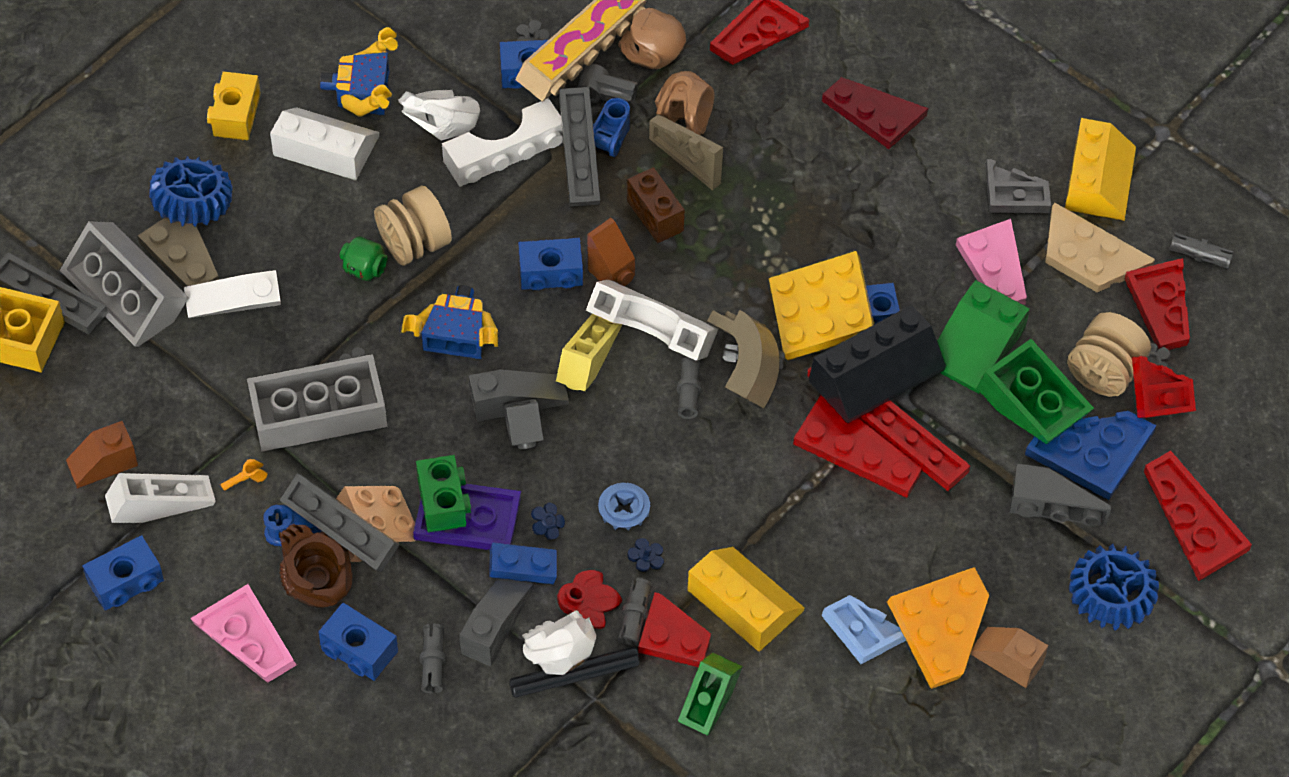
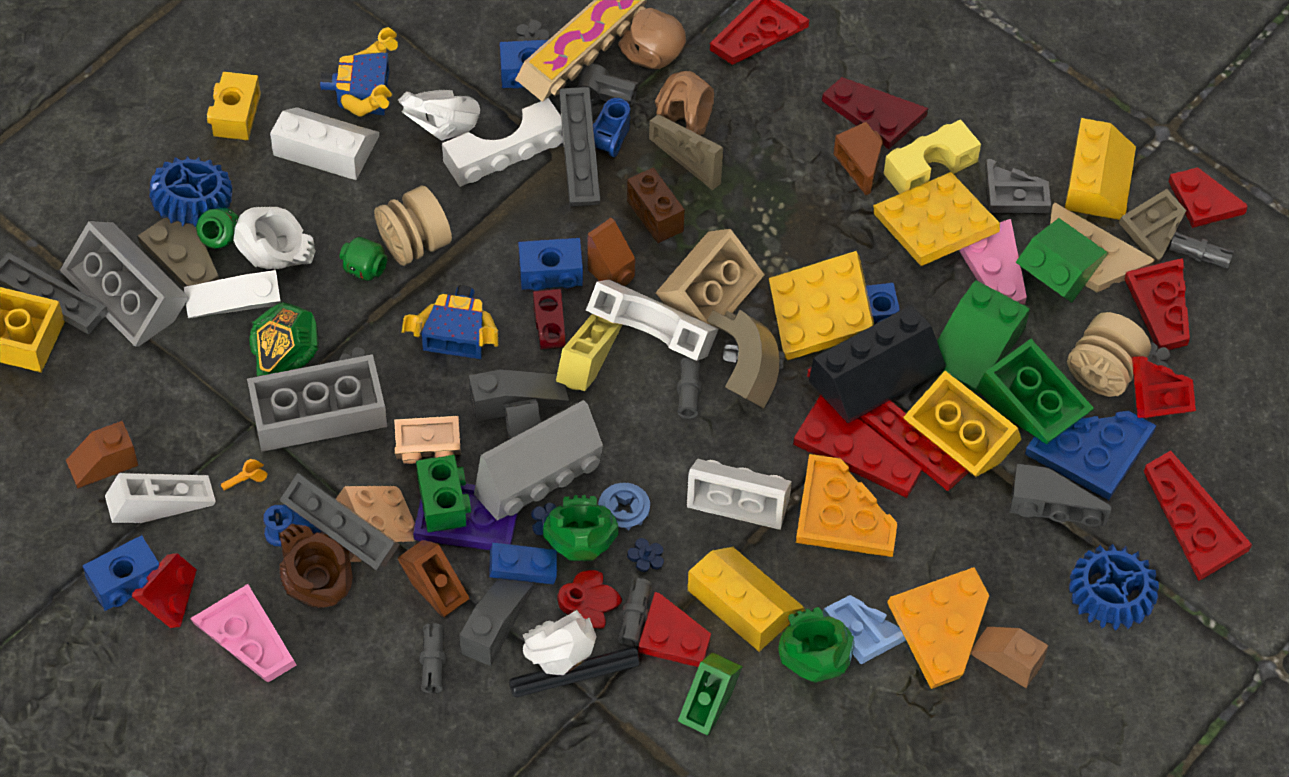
blue brick [318,603,398,681] -> none
none -> red wing [132,553,197,628]
none -> green head [196,207,239,249]
none -> white helmet [233,207,316,270]
none -> helmet [249,302,319,377]
none -> light nougat bracket [394,416,461,464]
none -> dark orange slope [397,540,470,617]
none -> light grey slope [474,400,603,521]
none -> dark red leg [533,289,565,350]
none -> green helmet [543,495,619,561]
none -> tan slope [656,229,765,330]
none -> white slope [687,459,792,530]
none -> green helmet [778,607,855,683]
none -> light orange plate [796,454,897,557]
none -> dark orange slope [834,122,883,195]
none -> yellow plate [873,172,1000,266]
none -> light yellow arch [884,119,981,194]
none -> yellow slope [903,371,1022,477]
none -> green slope [1016,218,1108,303]
none -> dark tan wing [1119,189,1186,265]
none -> red wing [1168,167,1248,228]

